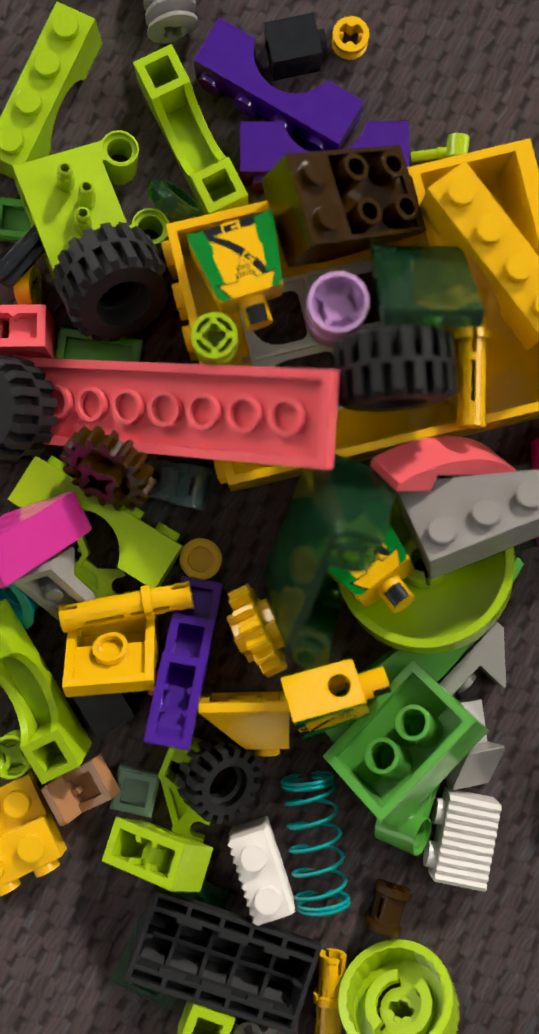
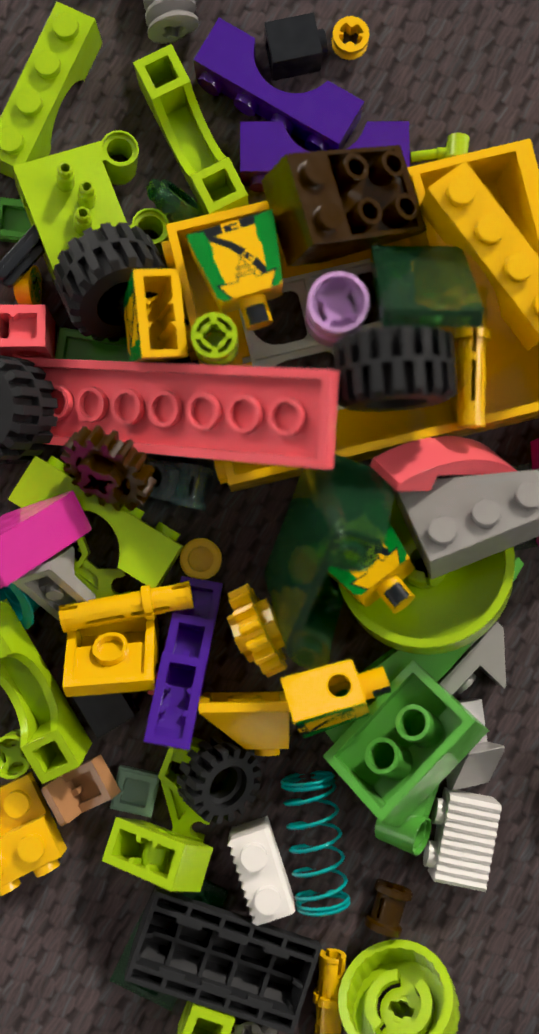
none -> yellow torso [123,269,188,362]

